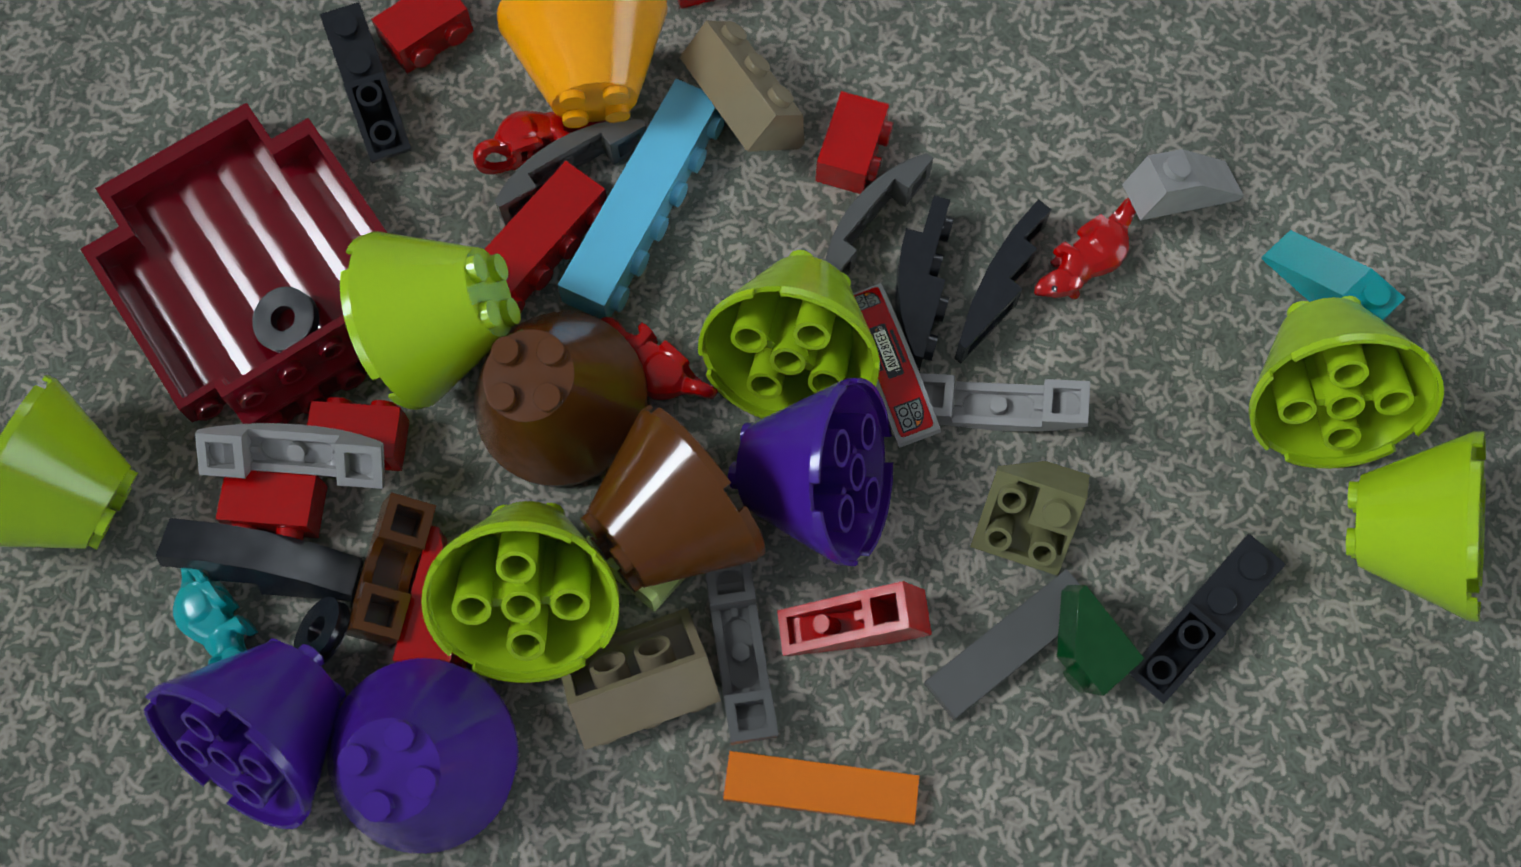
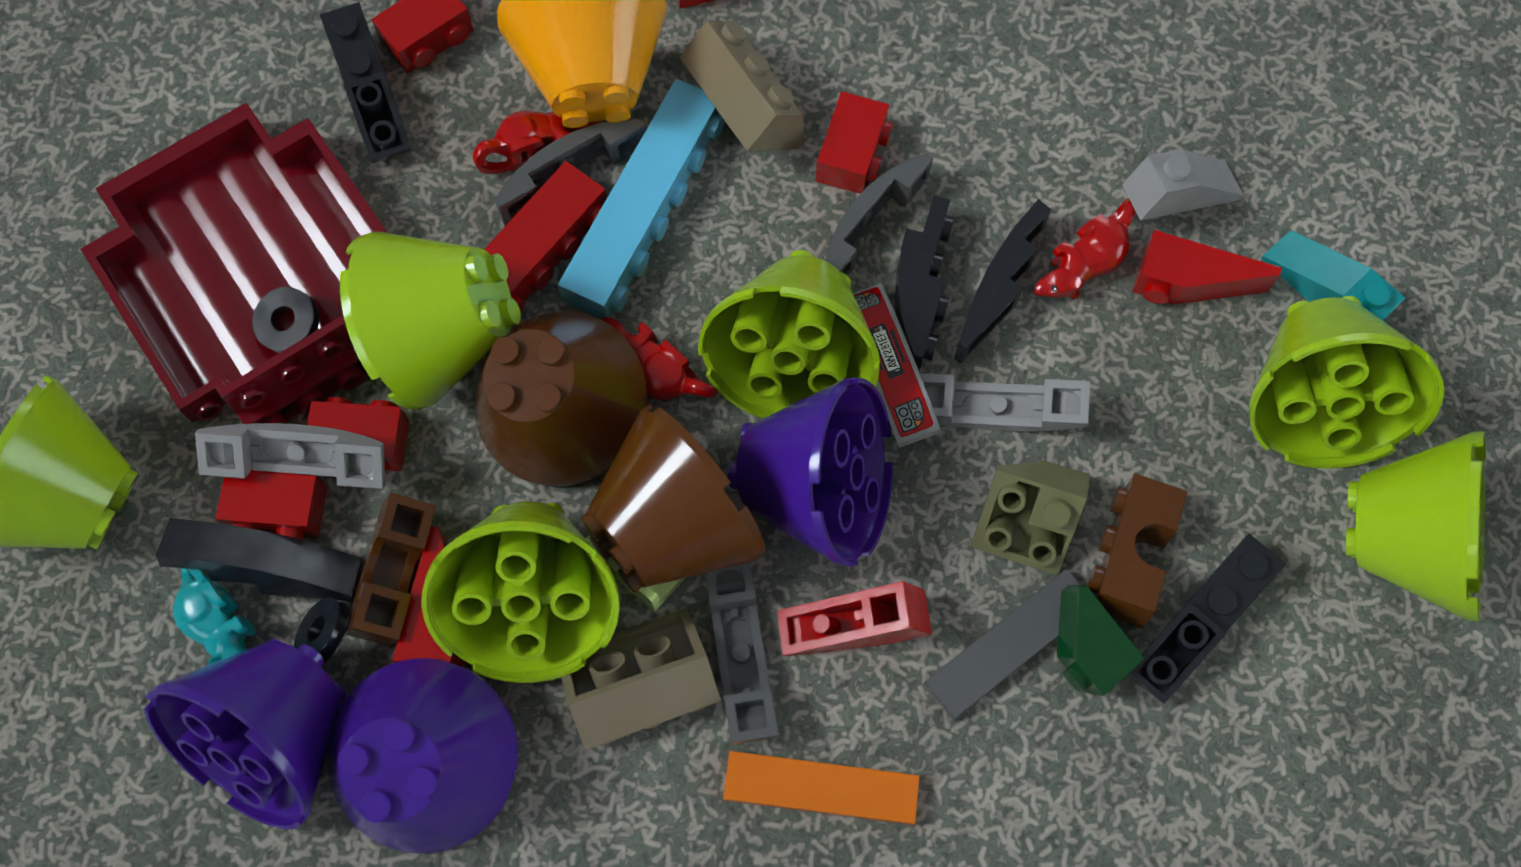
none -> reddish brown arch [1087,473,1188,629]
none -> red slope [1132,230,1282,304]

